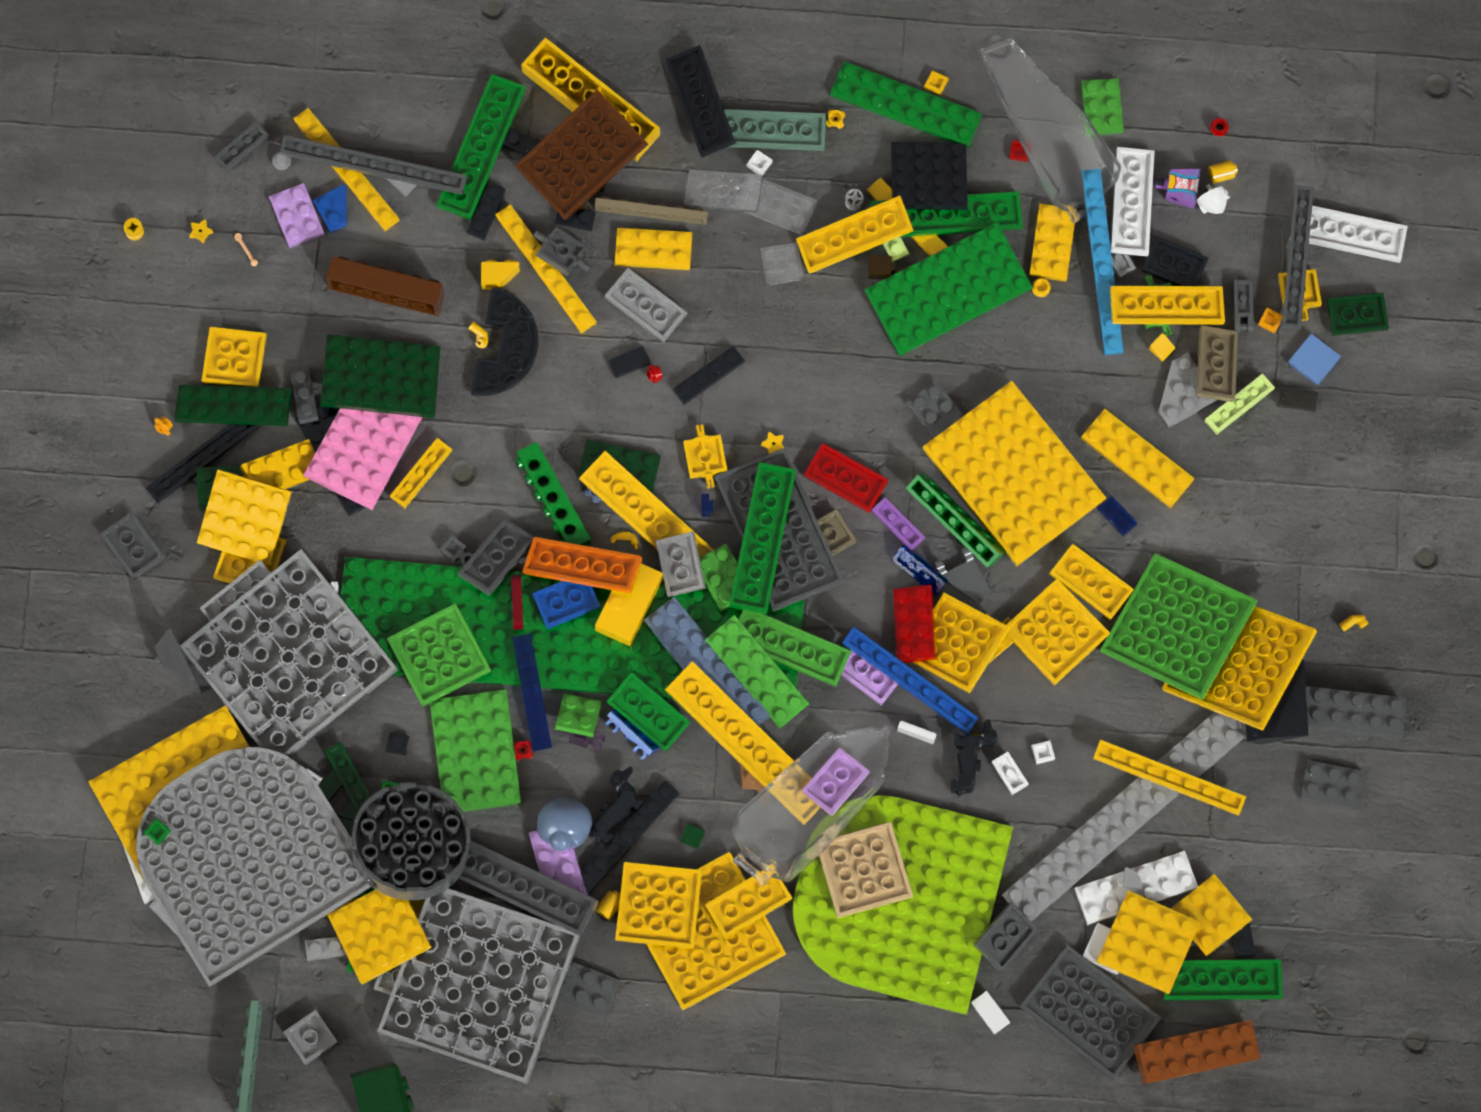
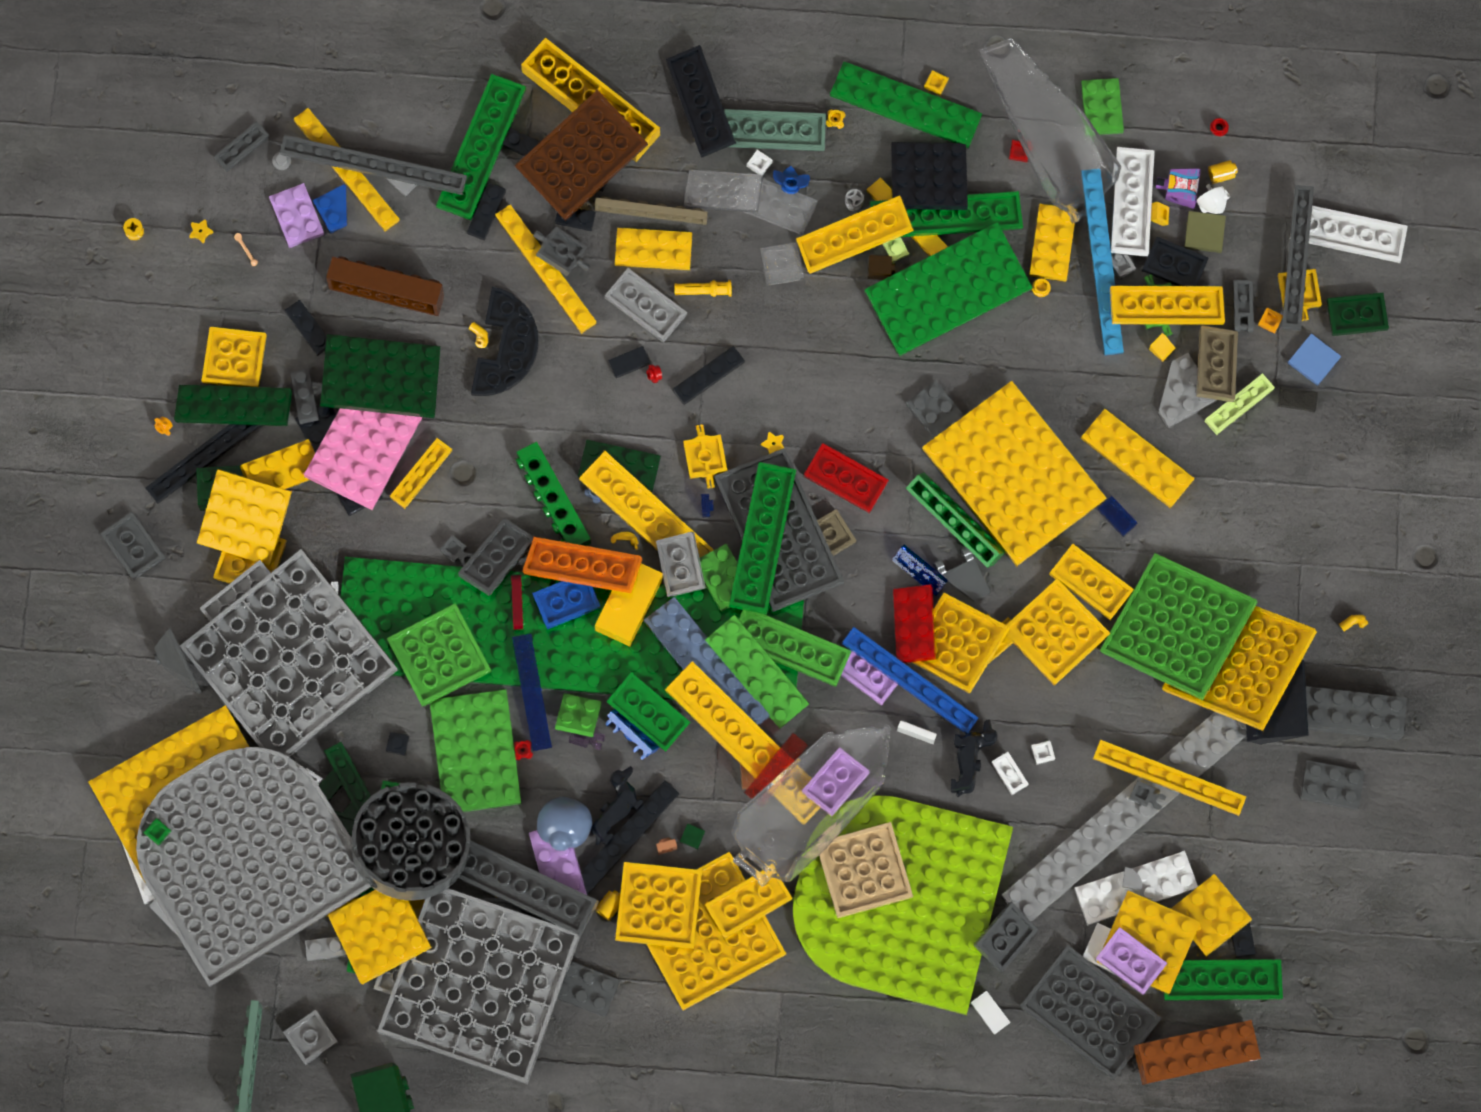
yellow slope [481,260,520,289] -> none
medium lavender plate [871,497,925,552] -> none
none -> black plate [284,300,327,356]
none -> nougat plate [656,838,677,855]
none -> yellow pin [675,280,732,297]
none -> clear red plate [744,733,808,805]
none -> blue plate [773,166,810,194]
none -> lavender plate [1096,927,1167,995]
none -> dark grey plate [1129,780,1166,810]
none -> yellow plate [1151,202,1169,226]
none -> olive tile [1184,211,1226,253]

